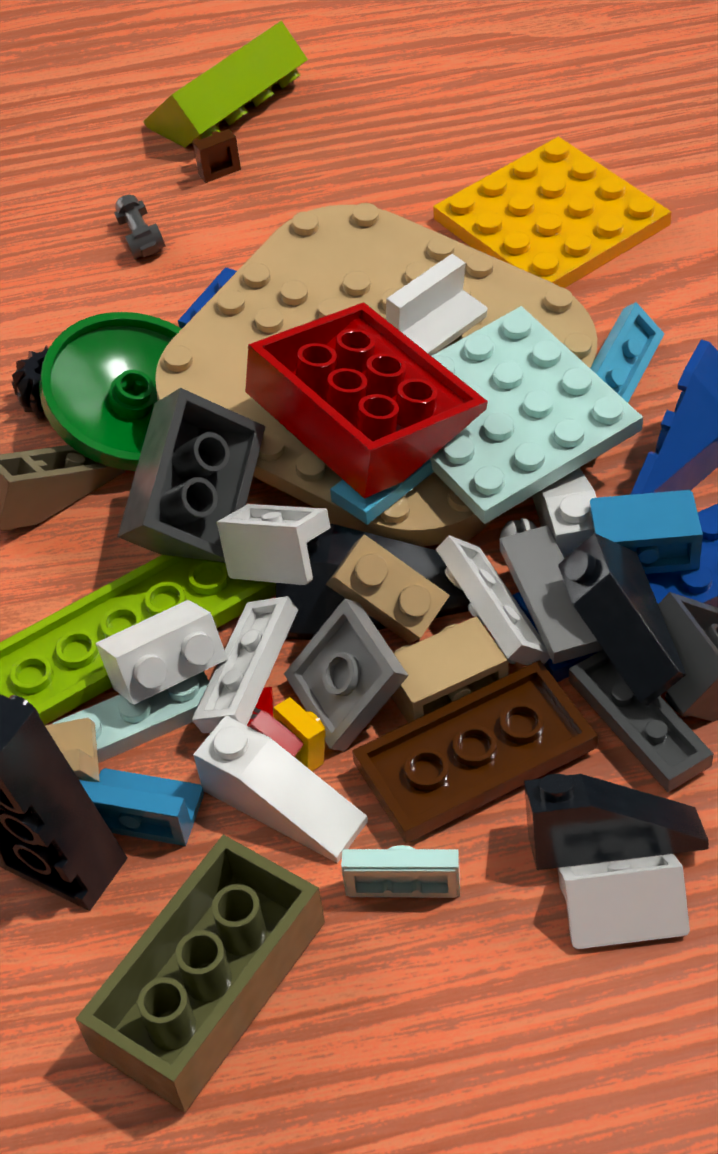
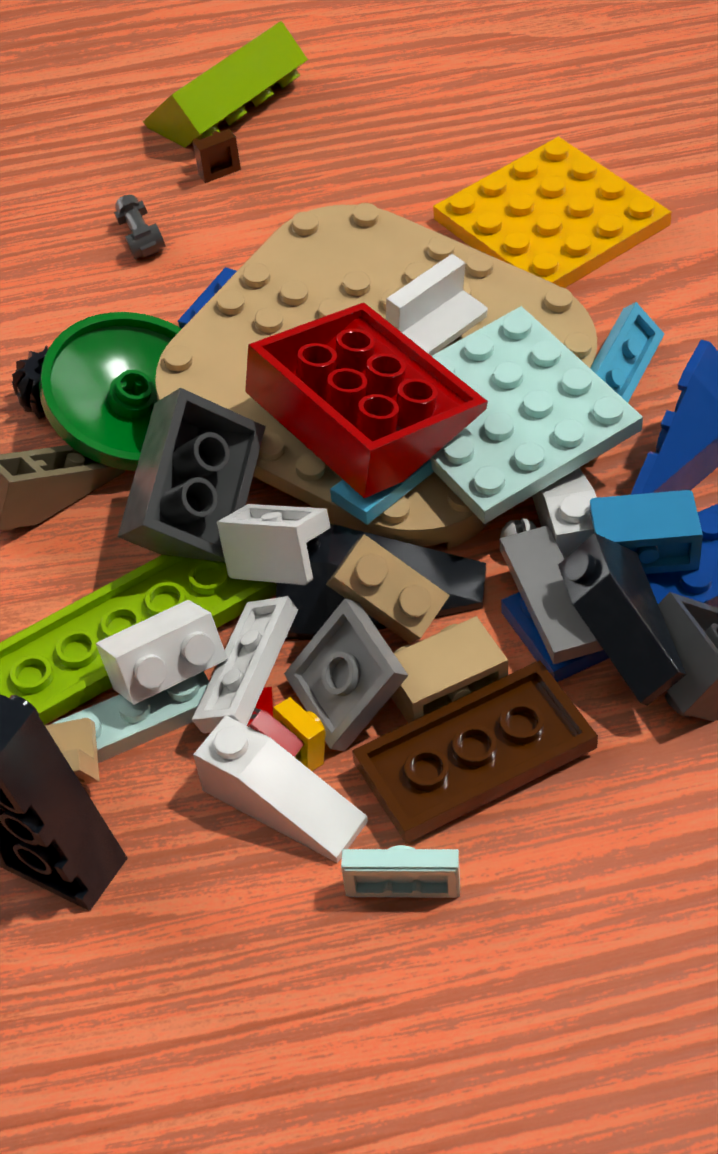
olive brick [76,834,325,1112] -> none
dark azure panel [79,768,204,846] -> none
white plate [436,535,550,666] -> none
black slope [524,774,709,870] -> none
white panel [558,854,690,949] -> none
dark grey plate [568,650,714,792] -> none

